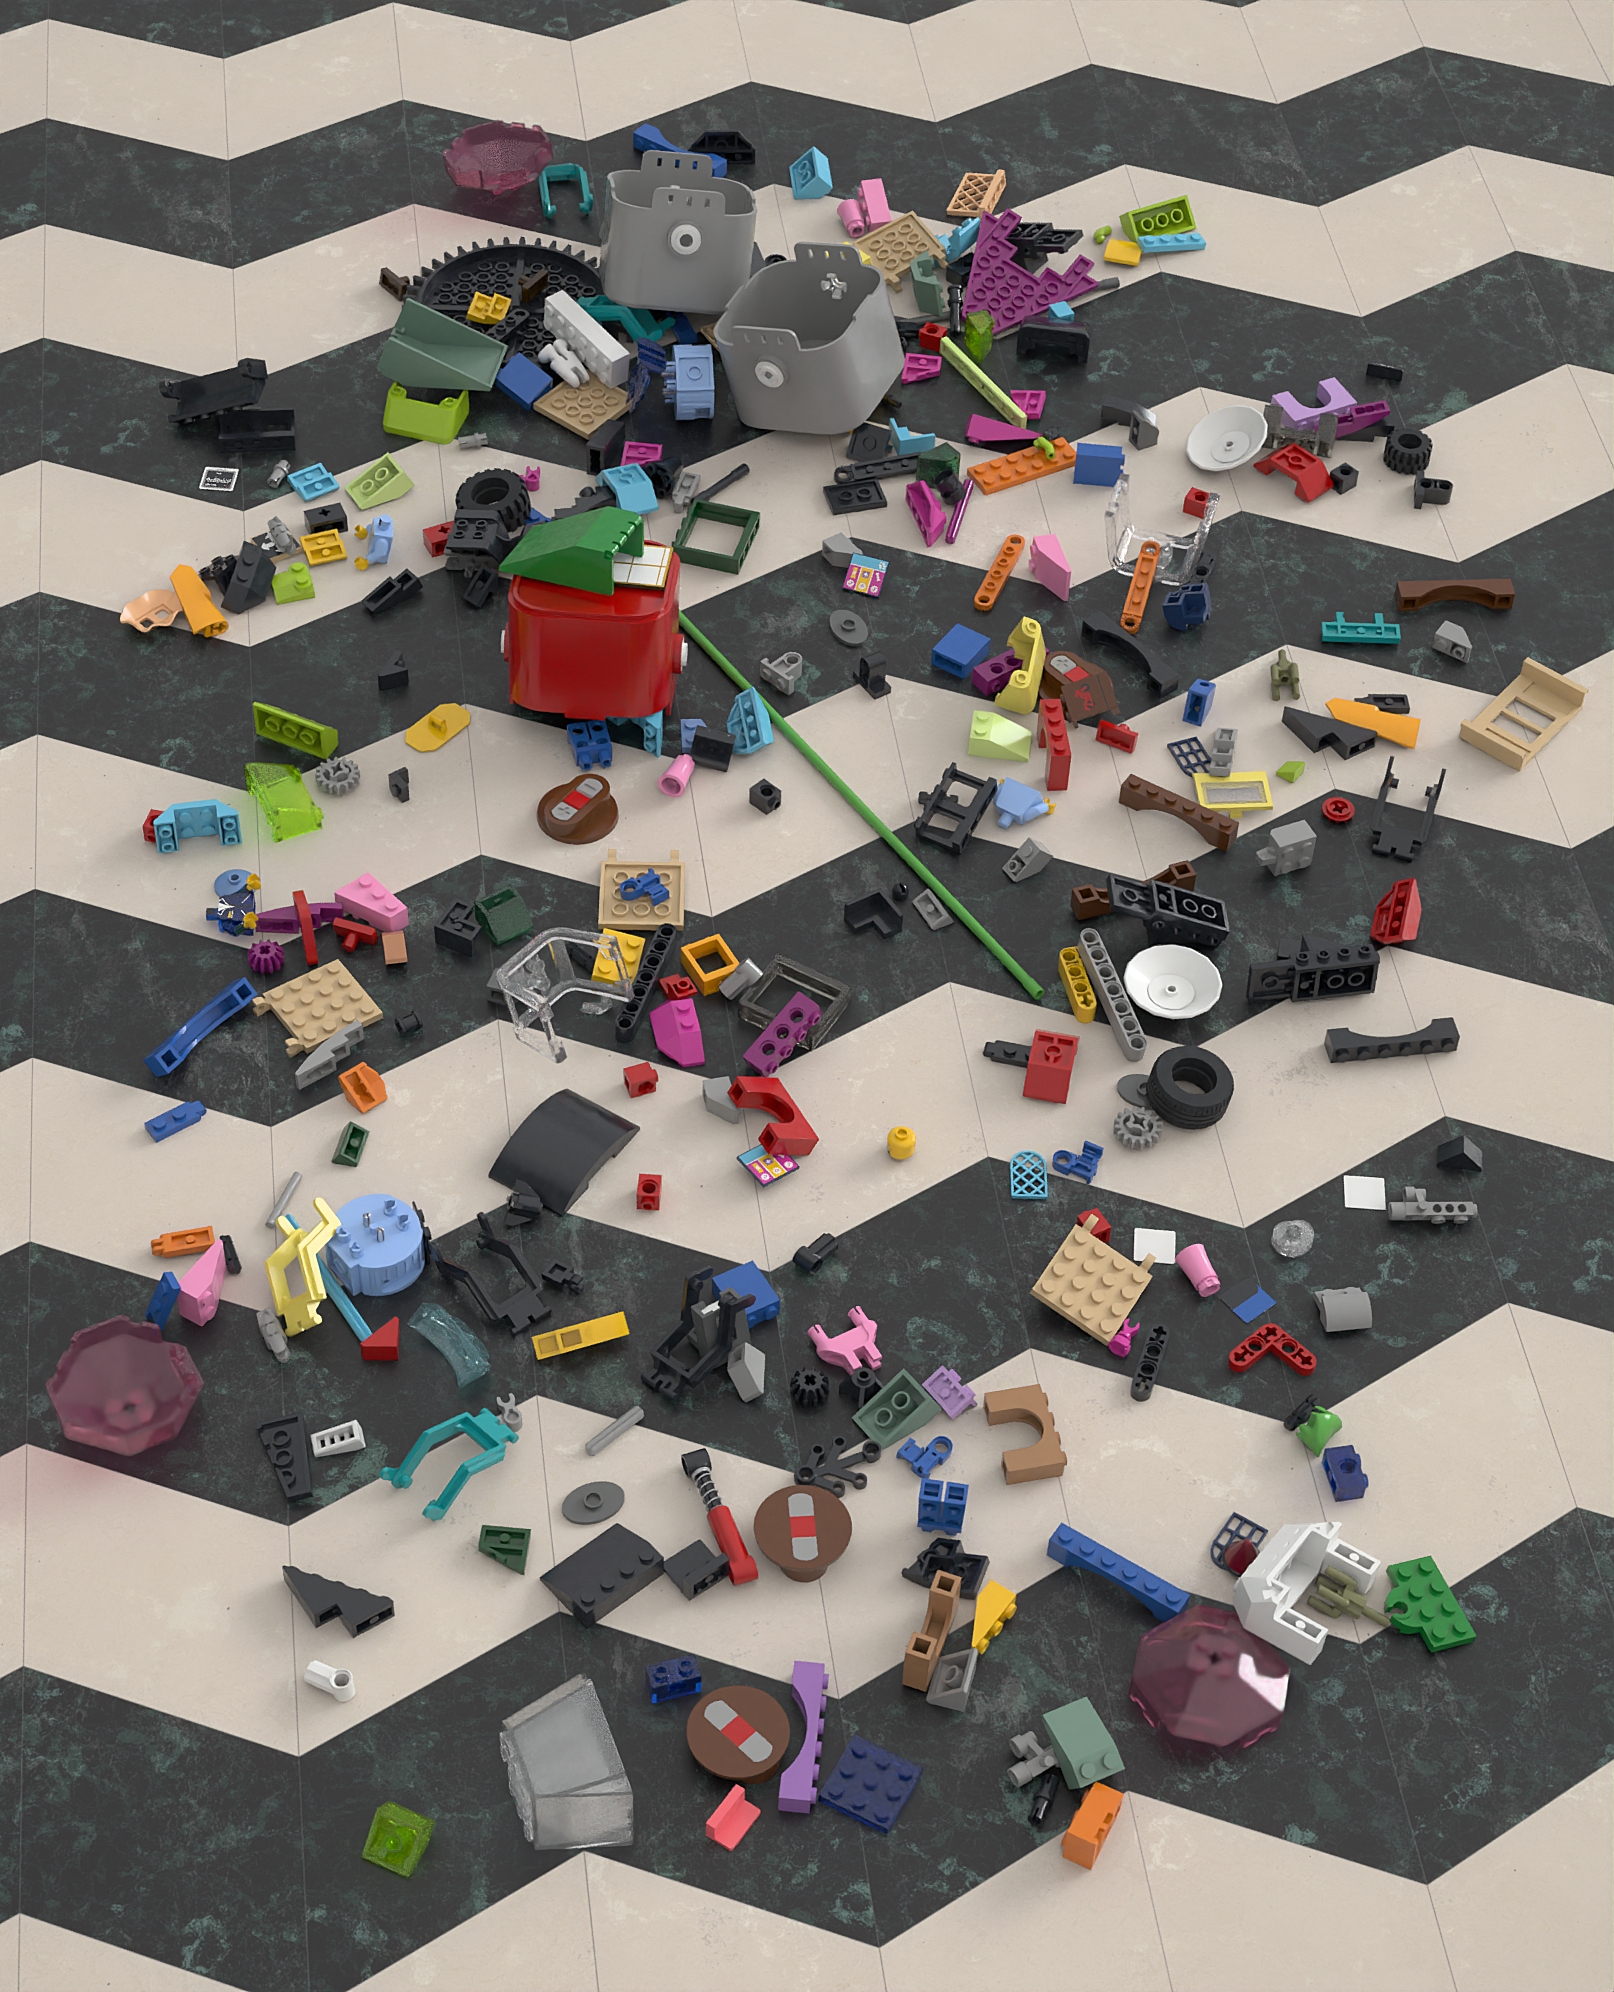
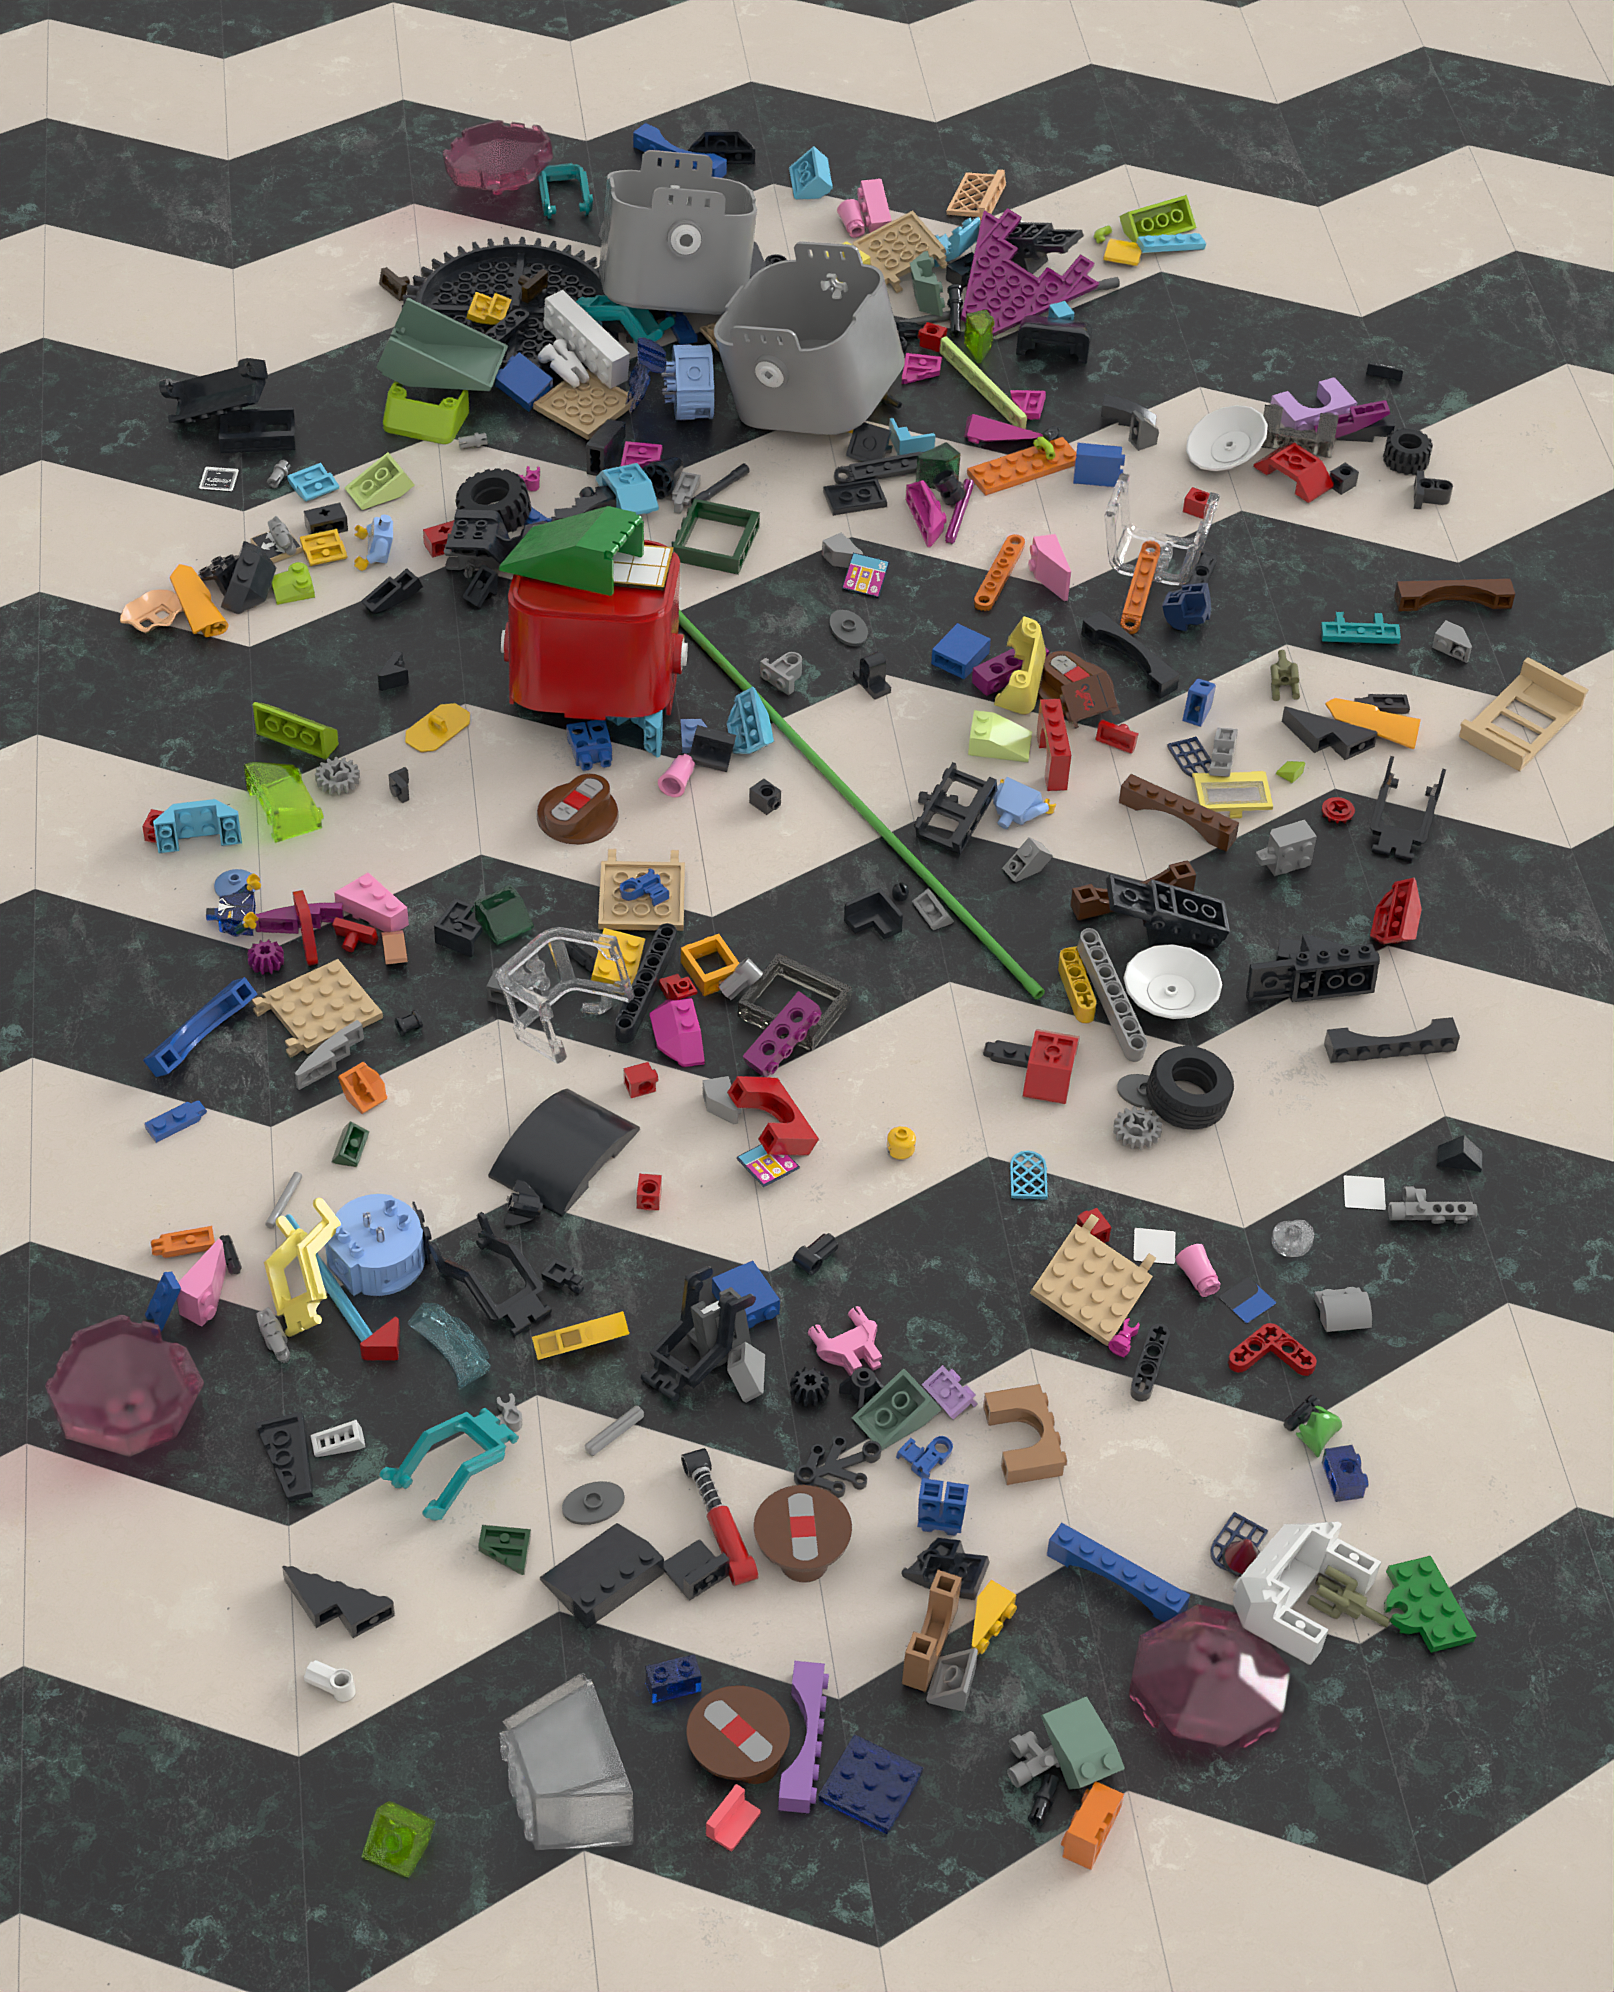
blue piece [1052,1140,1104,1184] -> none

